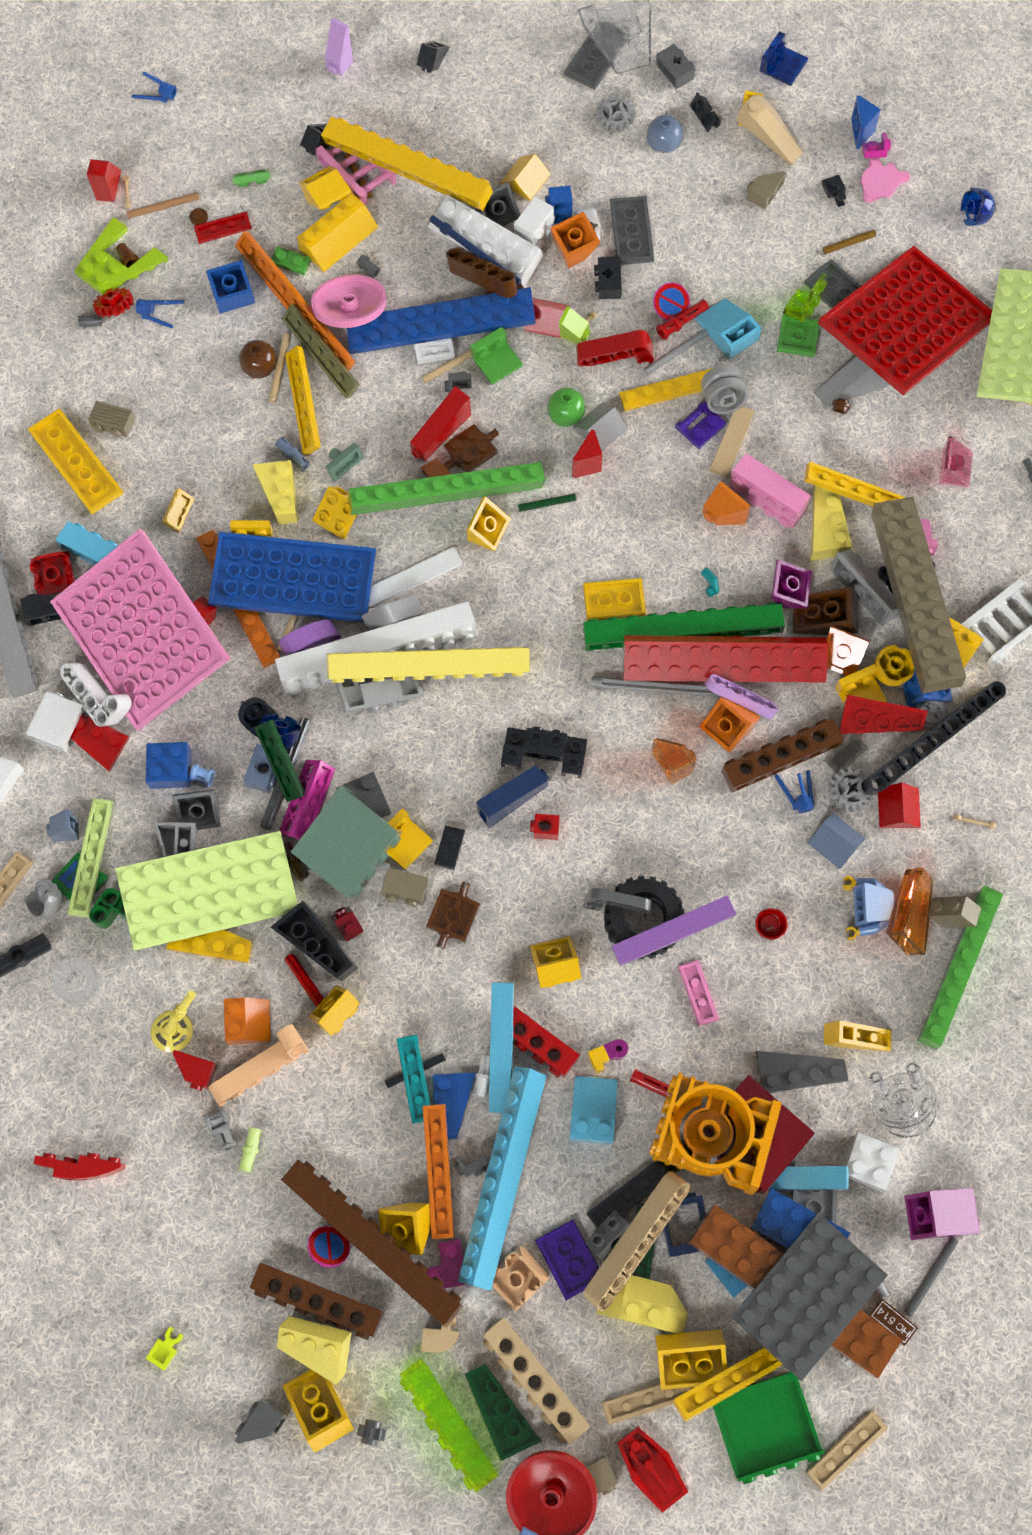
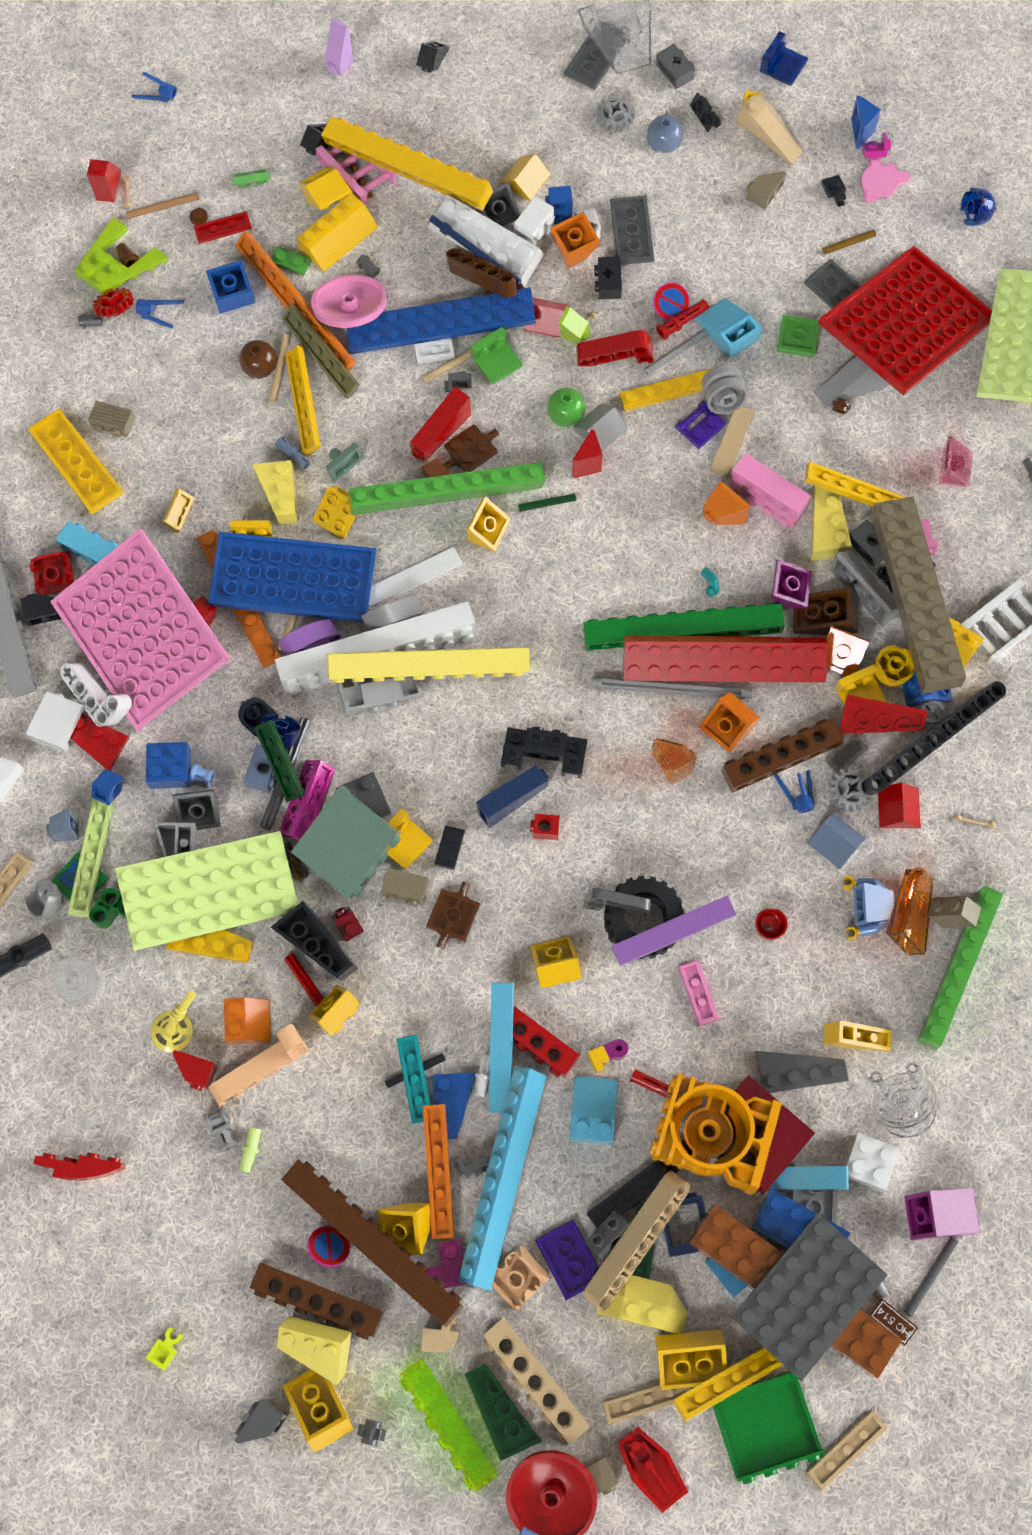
yellow tile [583,578,646,621] -> none
lavender beam [705,674,778,719] -> none
clear neon green bracket [783,273,827,323] -> none
none -> blue brick [91,769,123,806]
none -> dark grey brick [849,519,884,568]

